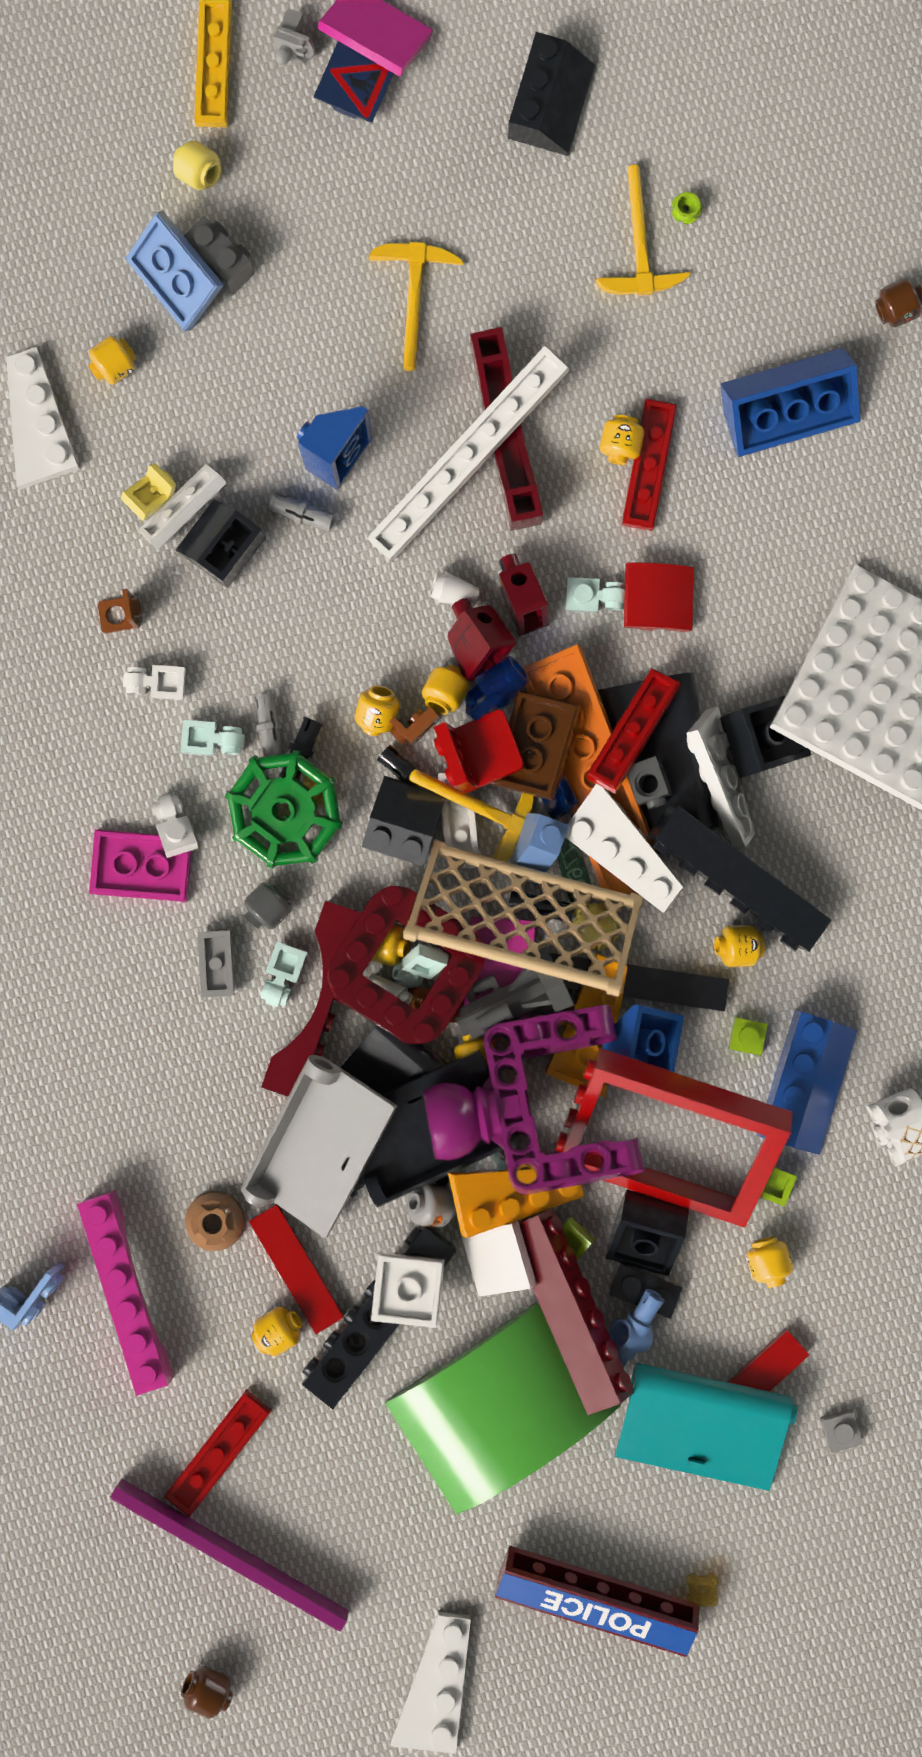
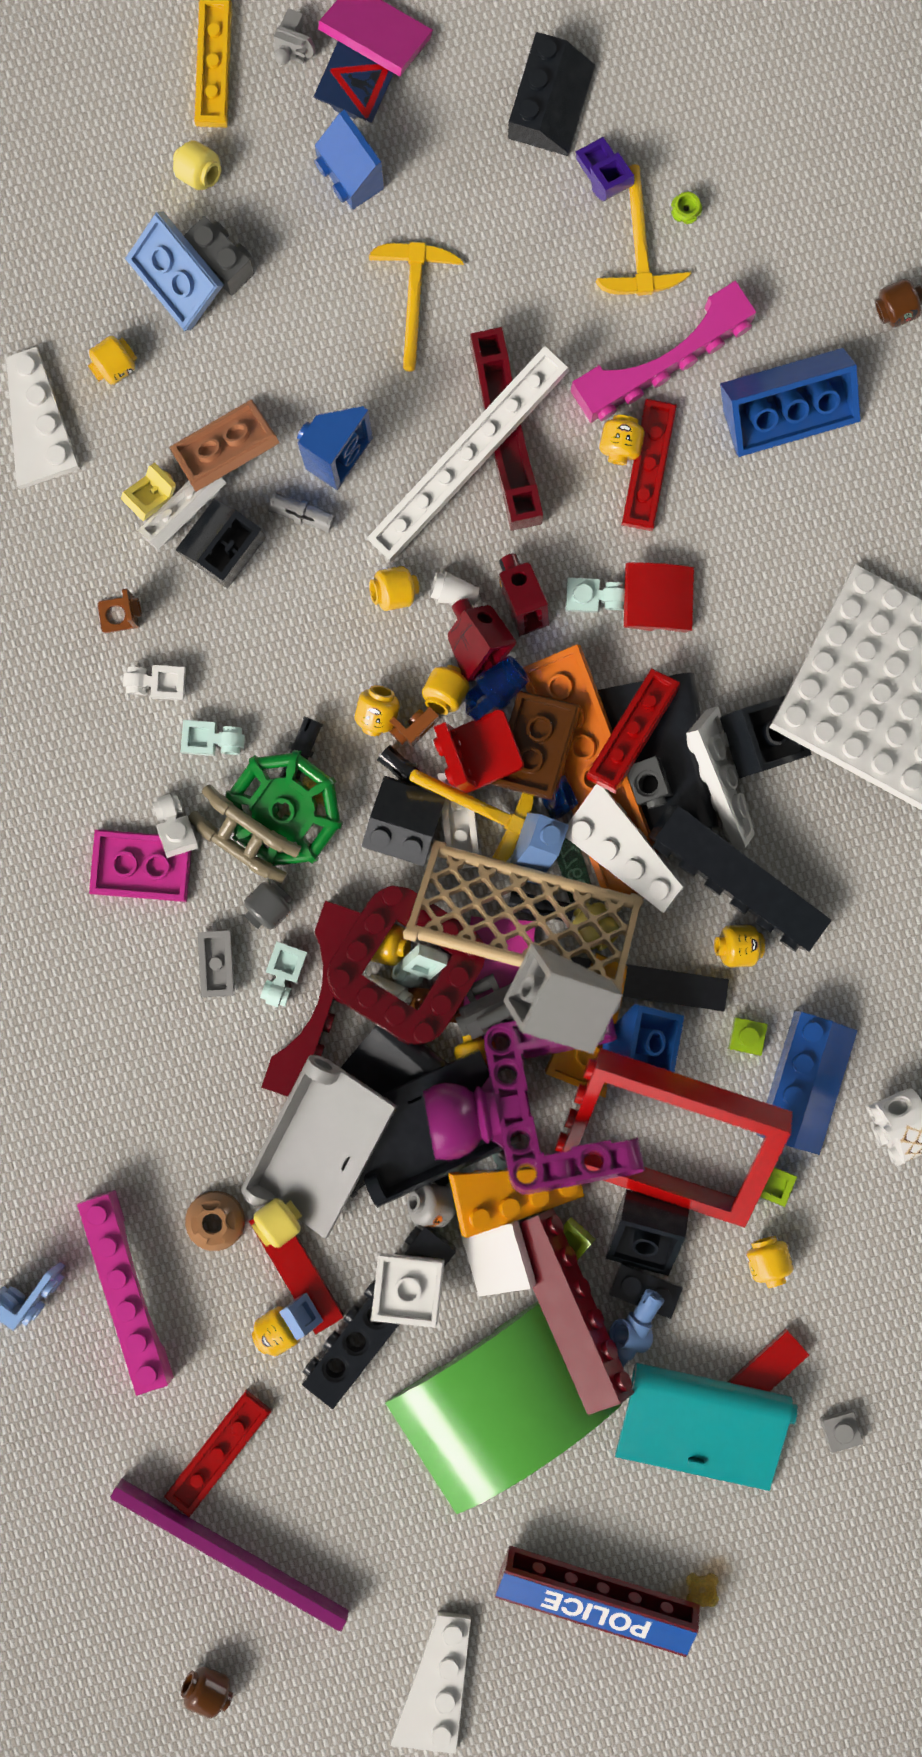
light grey pin [254,694,283,757] -> none
none -> nougat tile [169,399,279,492]
none -> dark tan piece [188,784,301,884]
none -> light yellow head [251,1198,302,1248]
none -> medium blue tile [279,1293,323,1340]
none -> slope [314,109,384,210]
none -> yellow head [369,566,419,611]
none -> light grey slope [503,943,623,1054]
none -> dark pink arch [570,280,756,423]
none -> dark purple brick [575,137,634,201]

